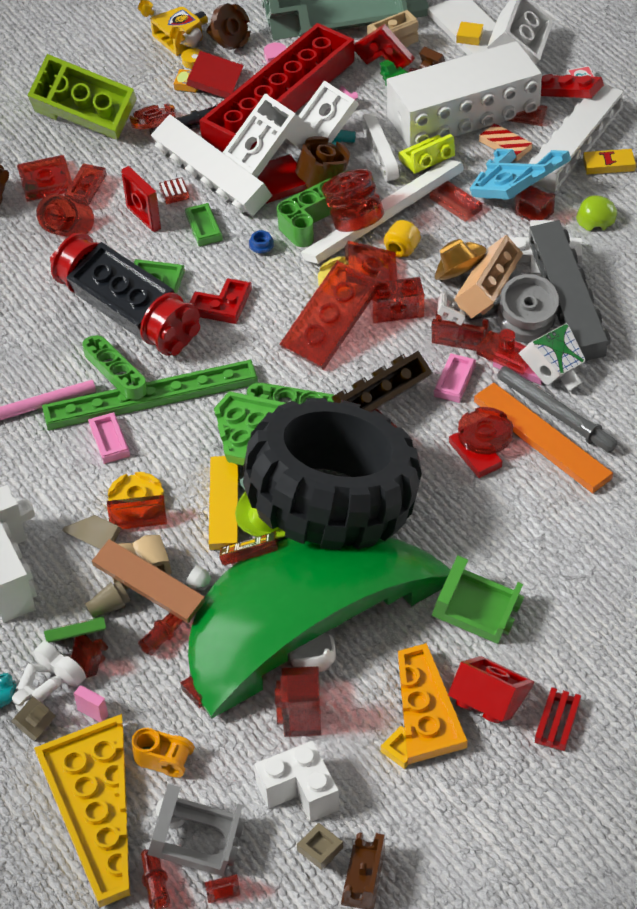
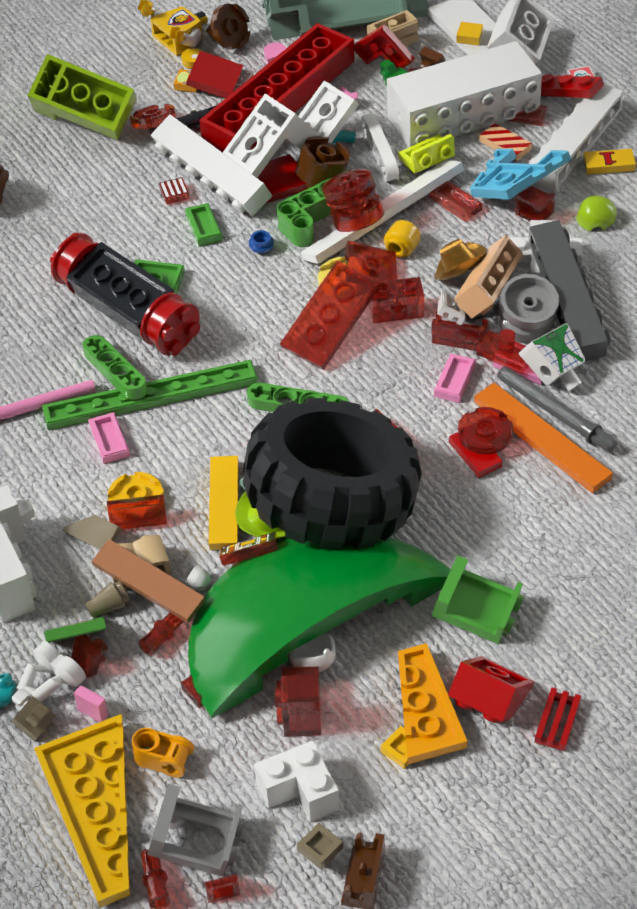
clear red tile [17,155,74,202] -> none
clear red piece [36,194,94,237] -> none
clear red plate [64,163,107,206] -> none
red tile [121,166,161,232] -> none
red tile [190,278,252,324] -> none
bright green plate [214,391,285,466] -> none
dark brown brick [331,350,433,412] -> none

